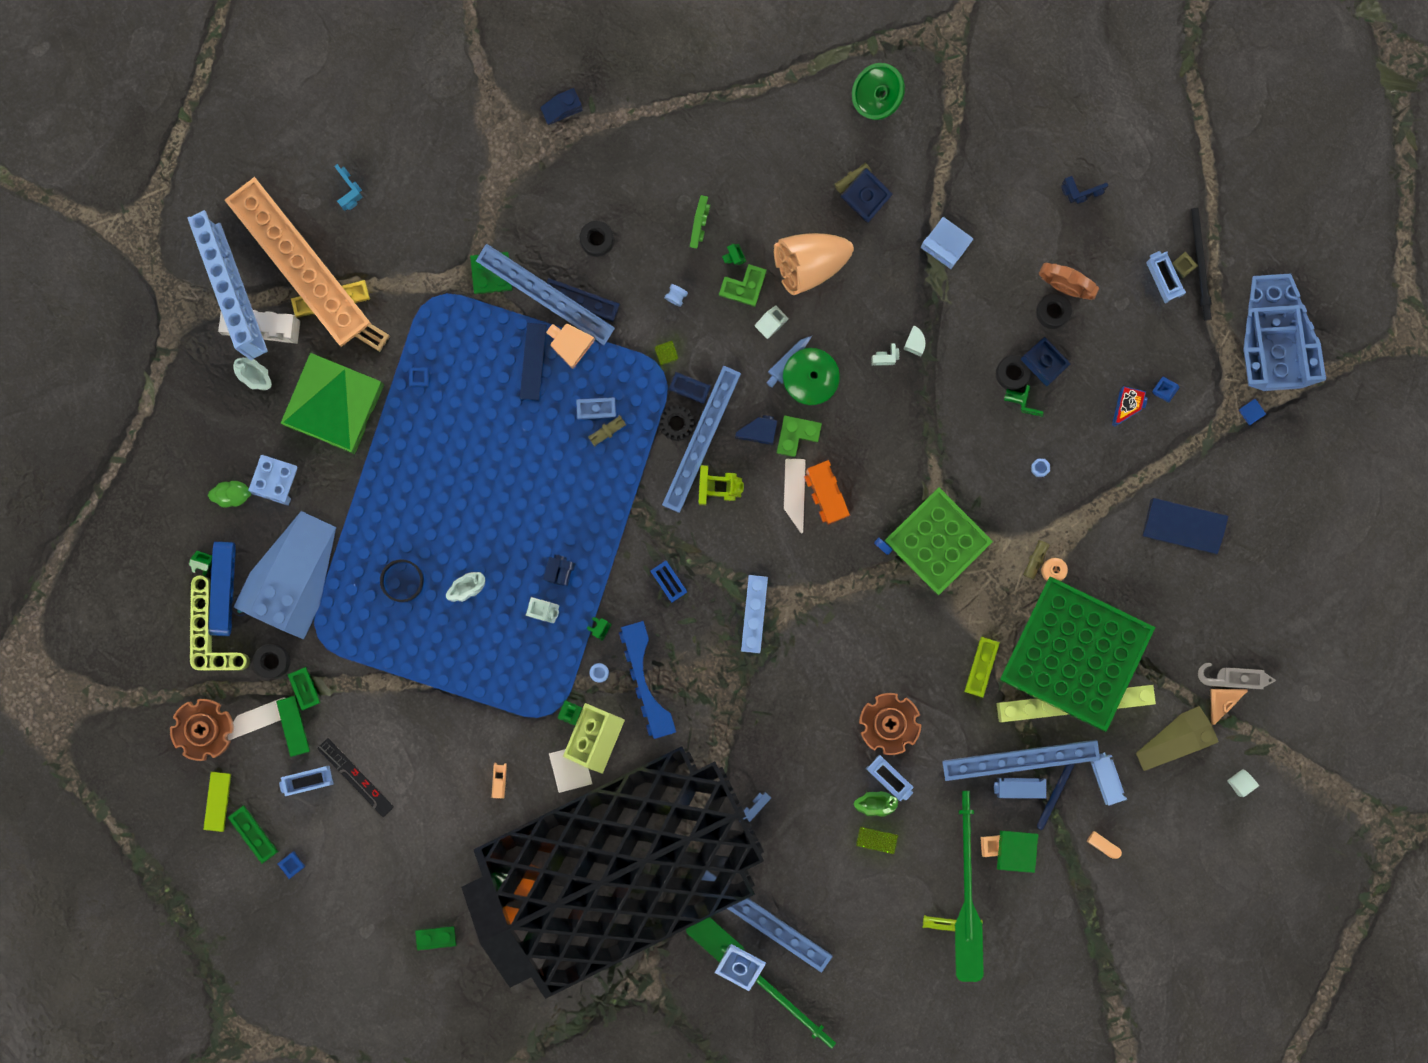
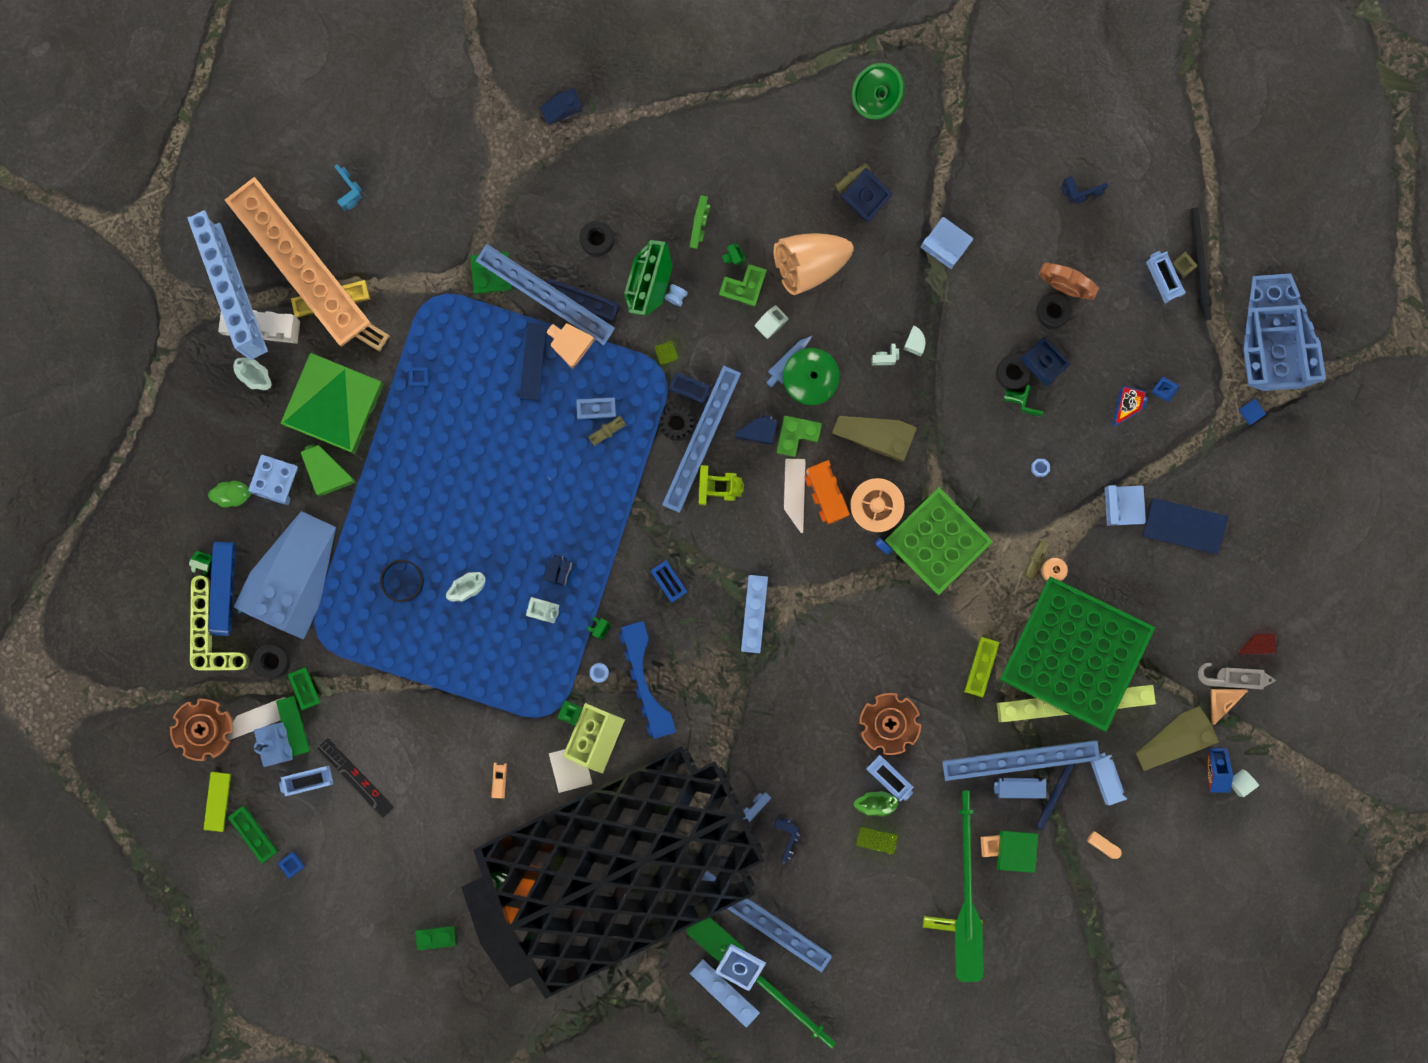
none -> medium blue brick [254,722,293,767]
none -> bright green slope [301,444,355,496]
none -> green wedge [624,240,673,316]
none -> light blue plate [690,959,760,1028]
none -> dark blue bracket [774,817,801,864]
none -> olive wedge [832,416,917,463]
none -> light nougat wheel [851,478,904,532]
none -> light blue bracket [1105,485,1146,526]
none -> blue slope [1207,748,1234,793]
none -> clear red tile [1239,634,1276,655]

